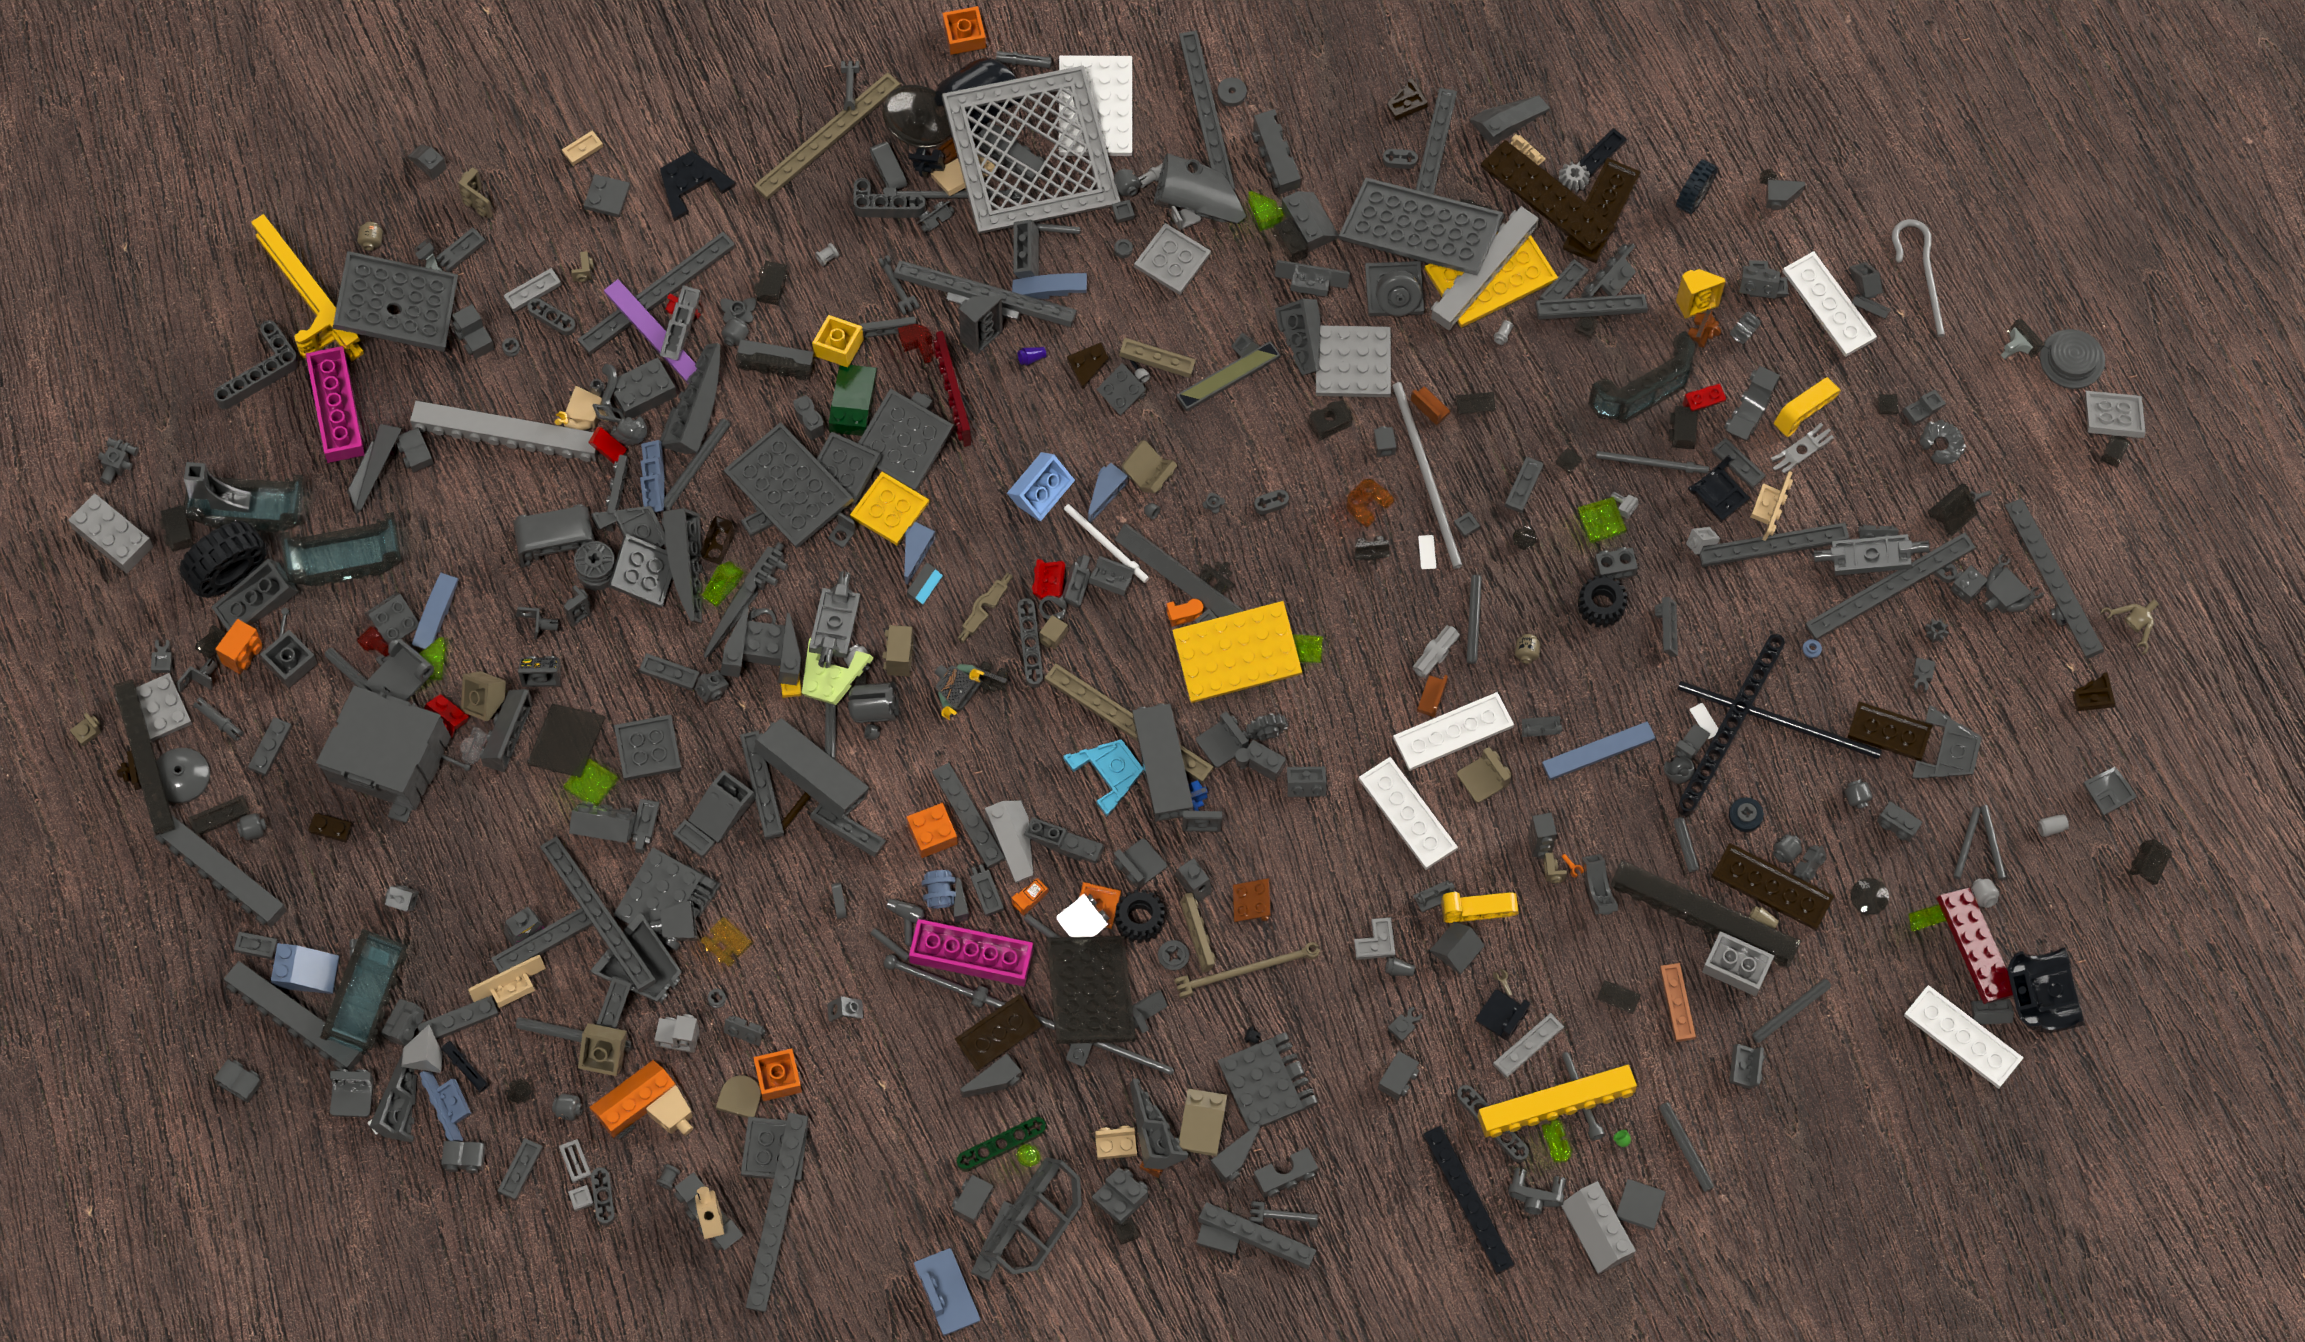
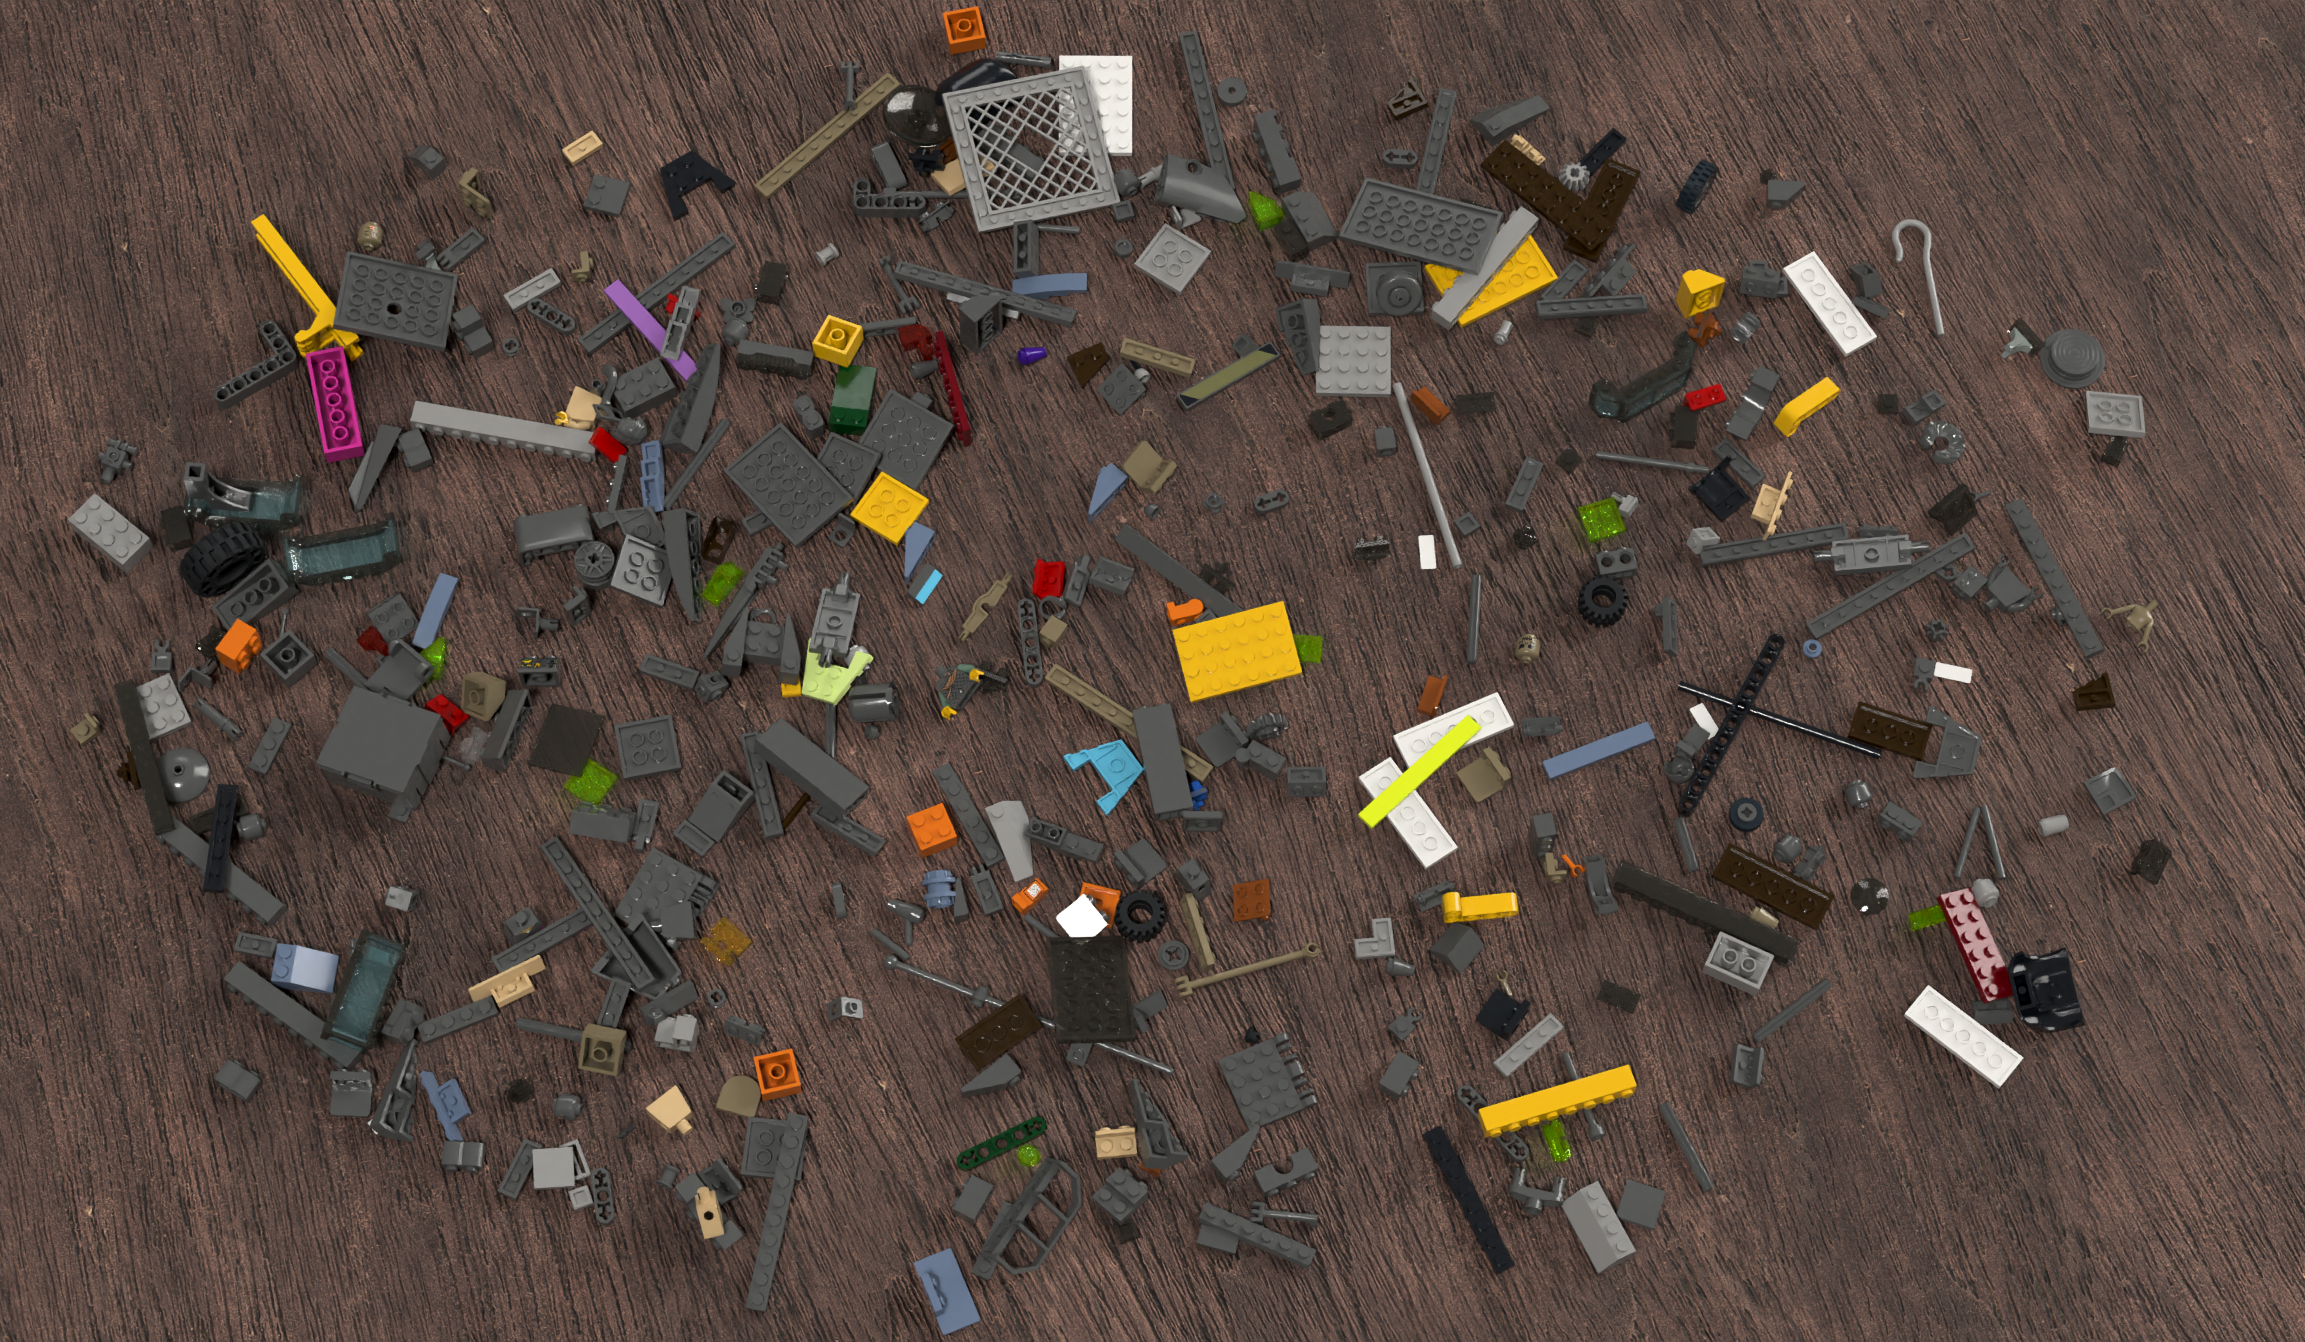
dark brown plate [308,813,353,843] -> none
light grey slope [401,1025,443,1073] -> none
black pin [441,1041,489,1093] -> none
orange slope [589,1060,676,1138] -> none
dark tan container [882,625,914,677] -> none
dark pink brick [909,919,1033,987] -> none
light blue slope [1007,452,1075,521] -> none
white bar [1064,504,1149,583] -> none
dark tan slope [1179,1088,1227,1156] -> none
clear orange piece [1346,479,1394,527] -> none
light grey piece [1412,625,1460,678] -> none
bright green hinge [1613,1130,1631,1147] -> none
nougat plate [1660,963,1696,1042] -> none
light grey piece [1771,423,1834,473] -> none
none -> black plate [203,784,238,893]
none -> light grey tile [532,1147,575,1190]
none -> dark grey hinge [640,980,698,1026]
none -> dark grey bracket [696,1158,742,1207]
none -> dark grey cone [909,359,939,380]
none -> neon yellow tile [1358,715,1482,830]
none -> white sticker [1934,662,1972,683]

